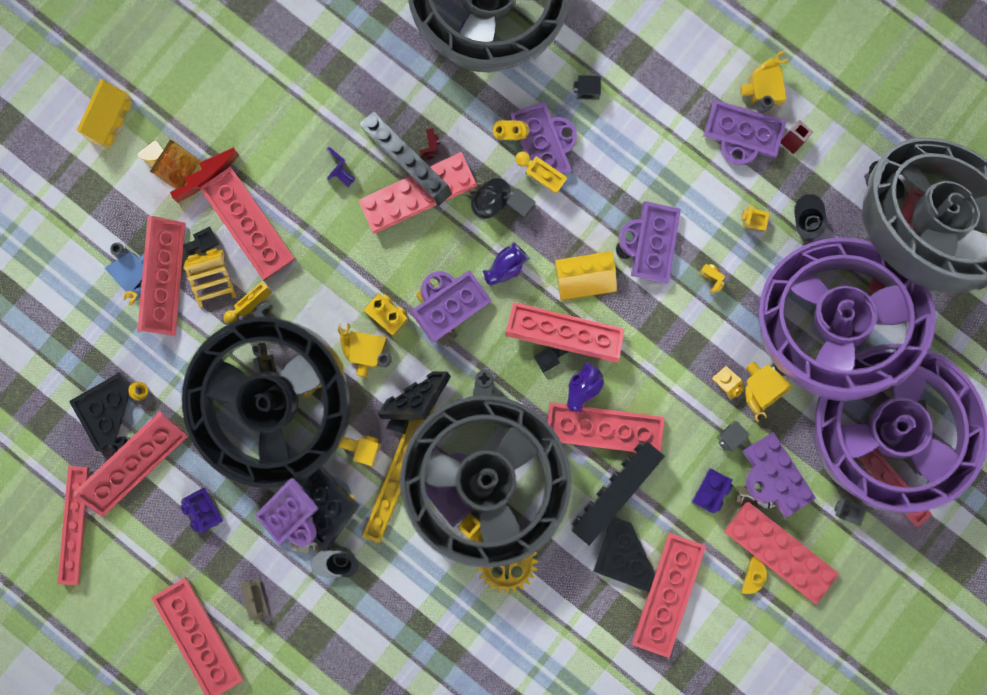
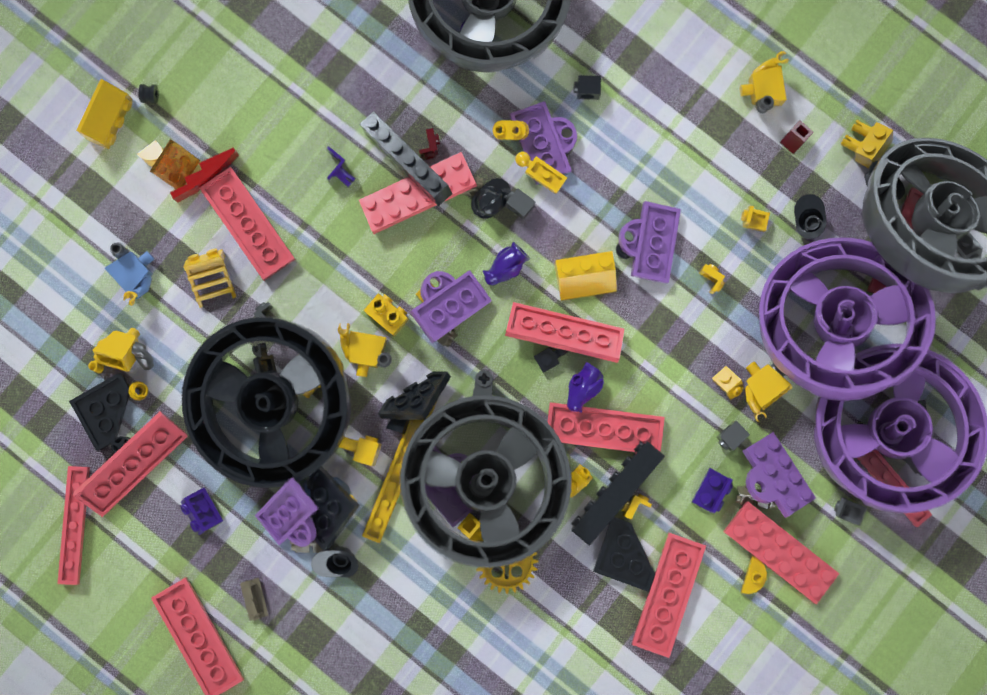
coral plate [137,216,186,336] -> none
black plate [183,226,219,255] -> none
yellow plate [223,281,272,325] -> none
medium lavender plate [703,100,787,166] -> none
none -> yellow torso [88,328,154,374]
none -> black wheel [138,84,159,104]
none -> yellow bracket [570,464,593,498]
none -> yellow bracket [622,494,652,520]
none -> yellow brick [841,120,893,168]
none -> dark grey bracket [957,233,983,259]

